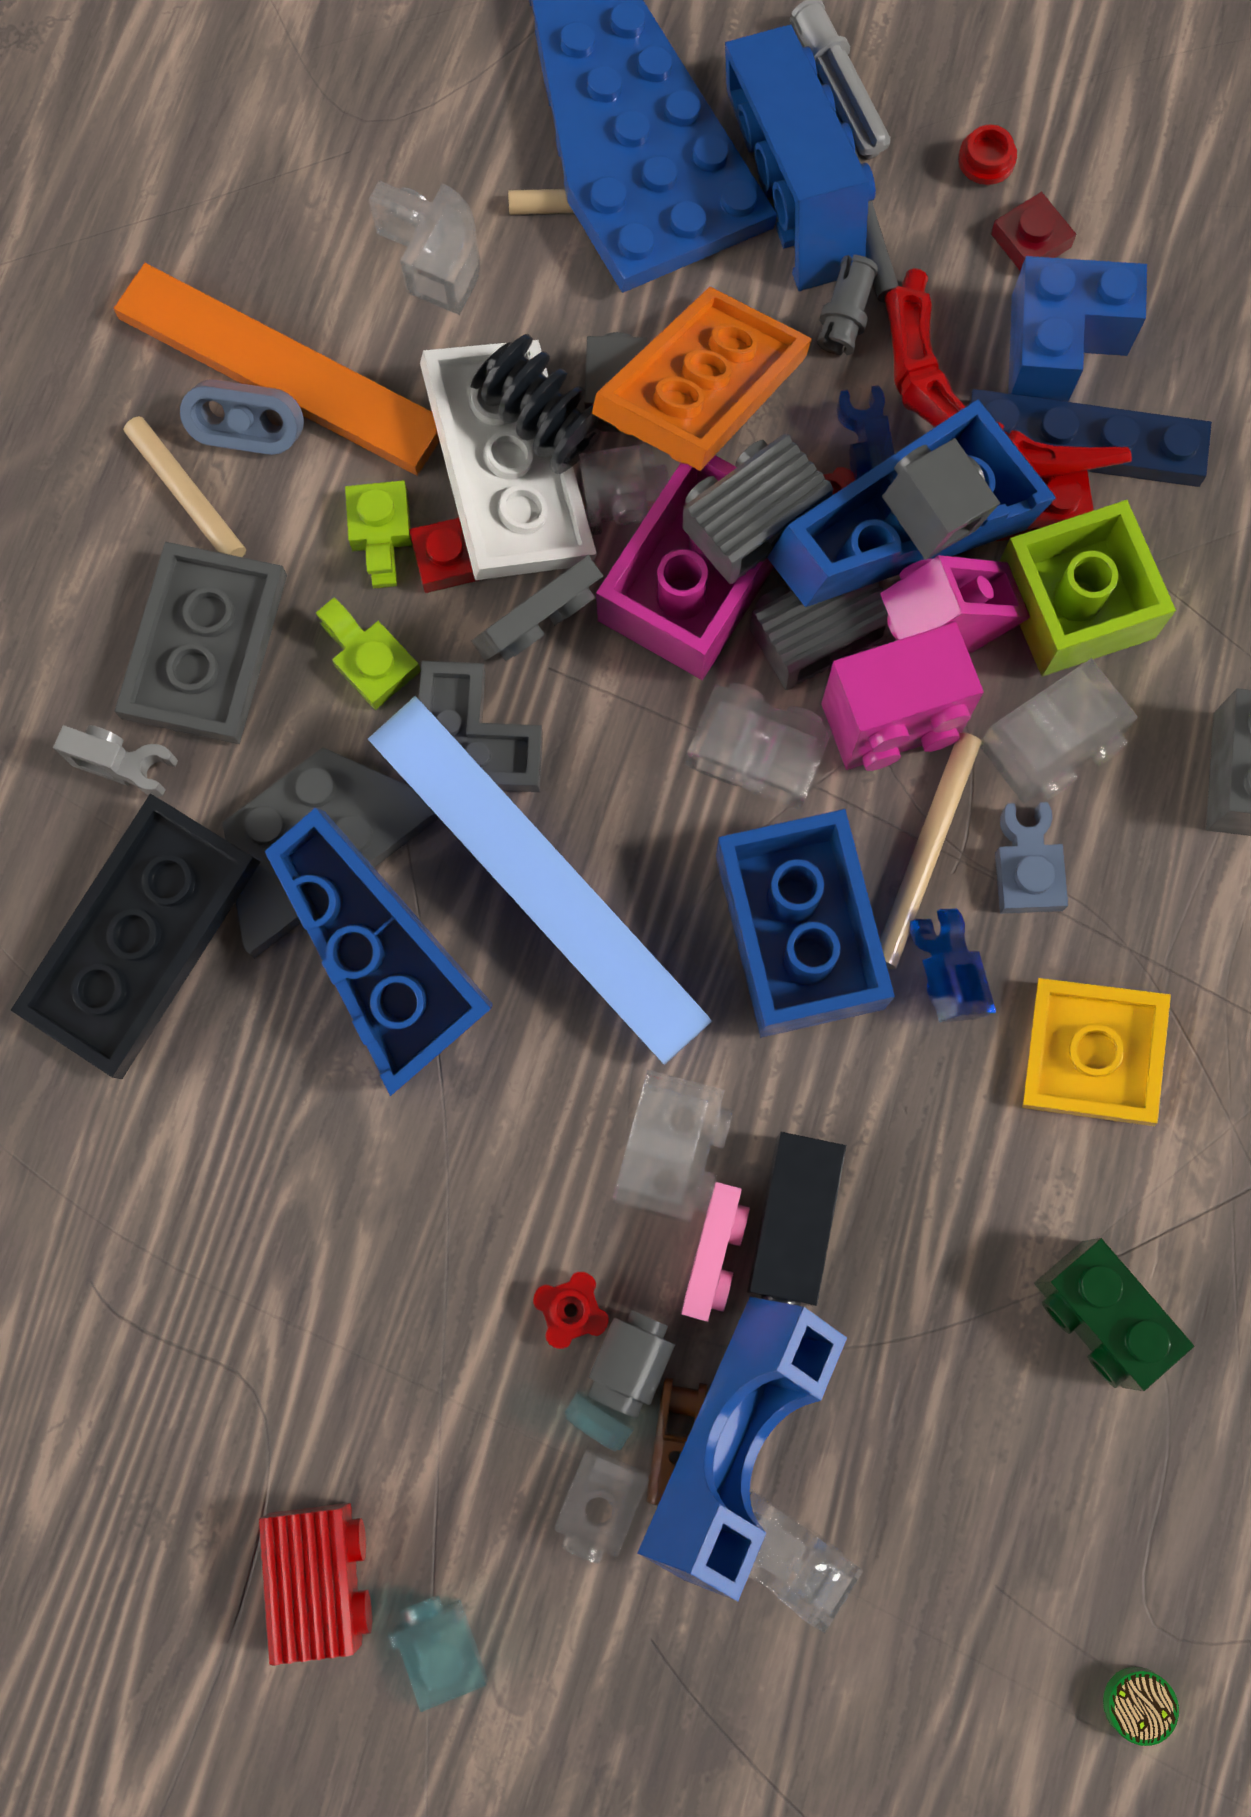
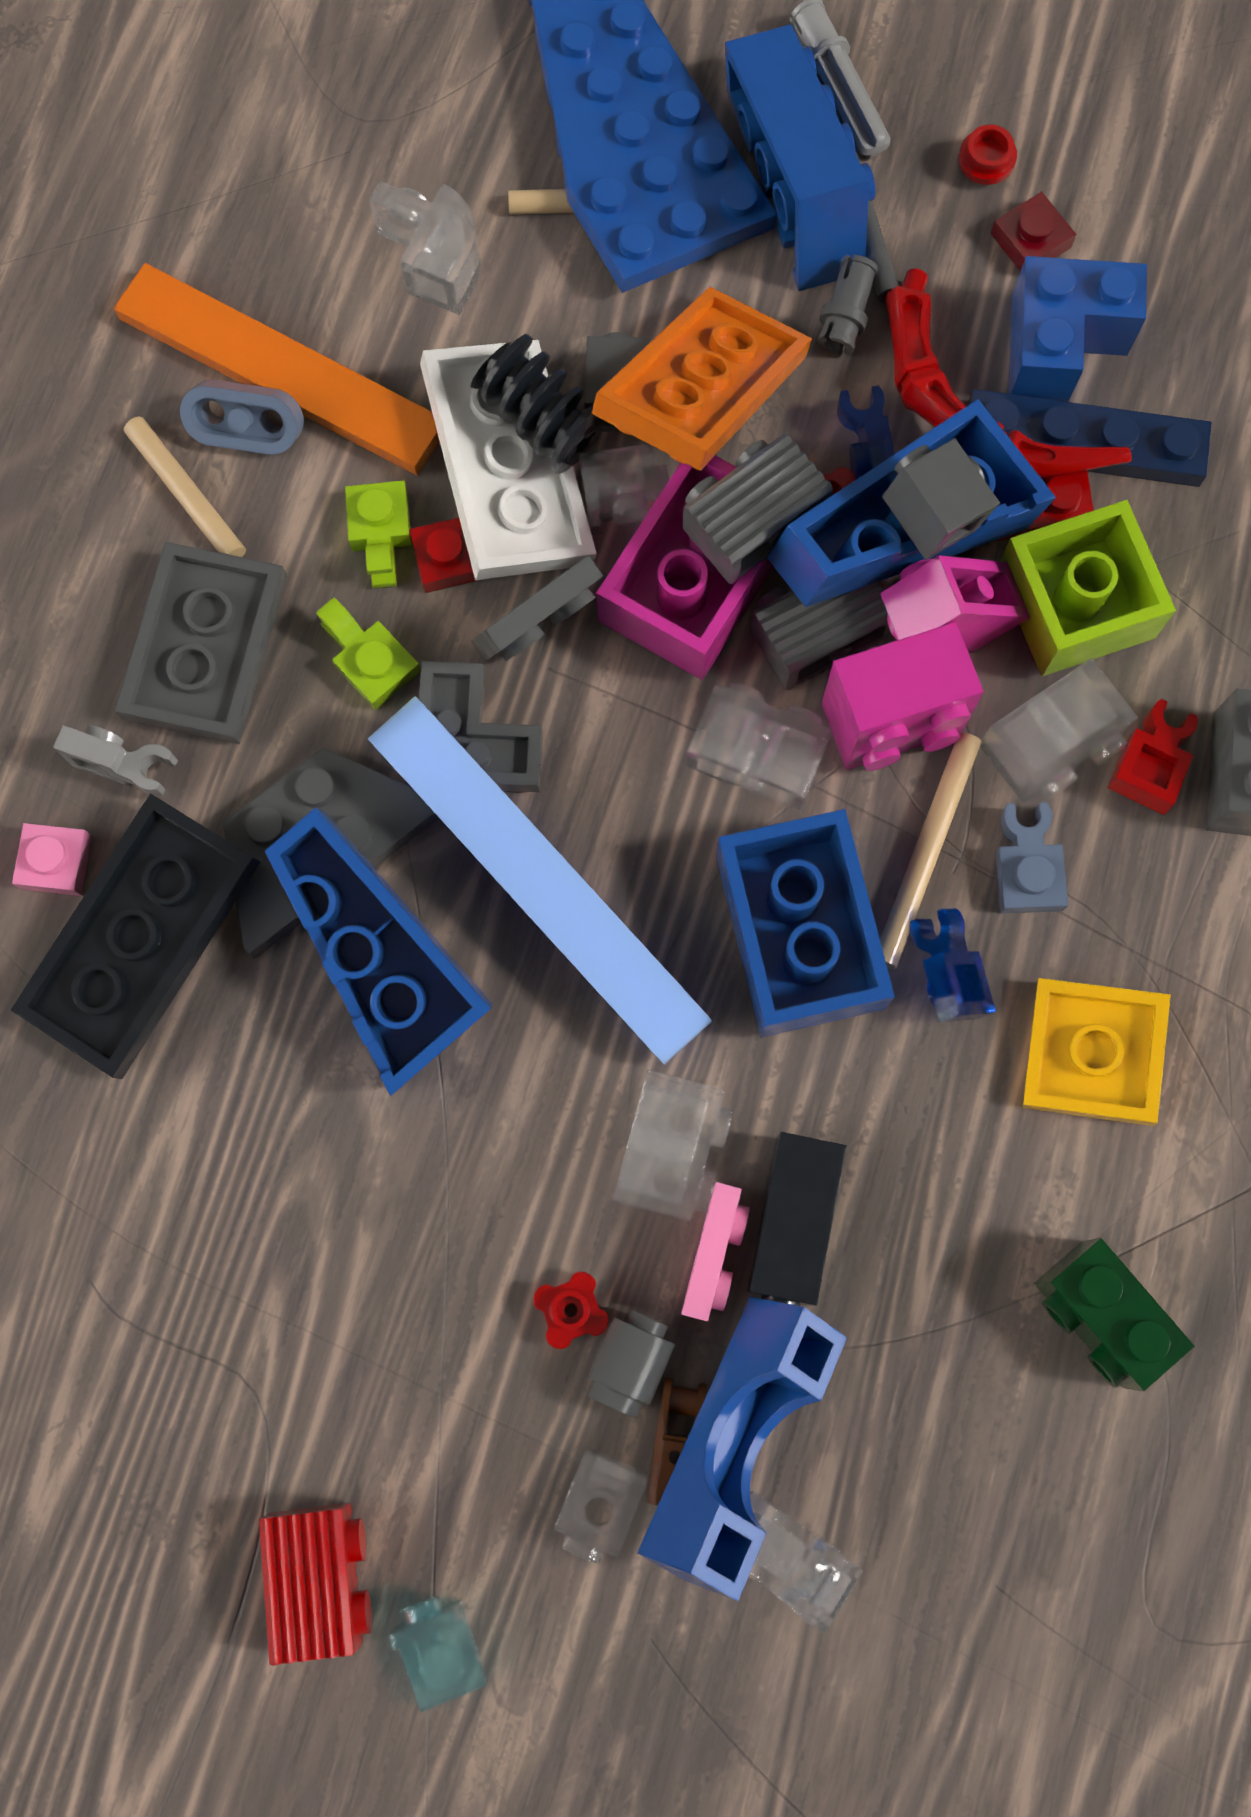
clear light blue tile [564,1390,634,1452] -> none
tile [1103,1667,1179,1746] -> none
none -> bright pink plate [12,823,92,896]
none -> red plate [1107,699,1198,815]

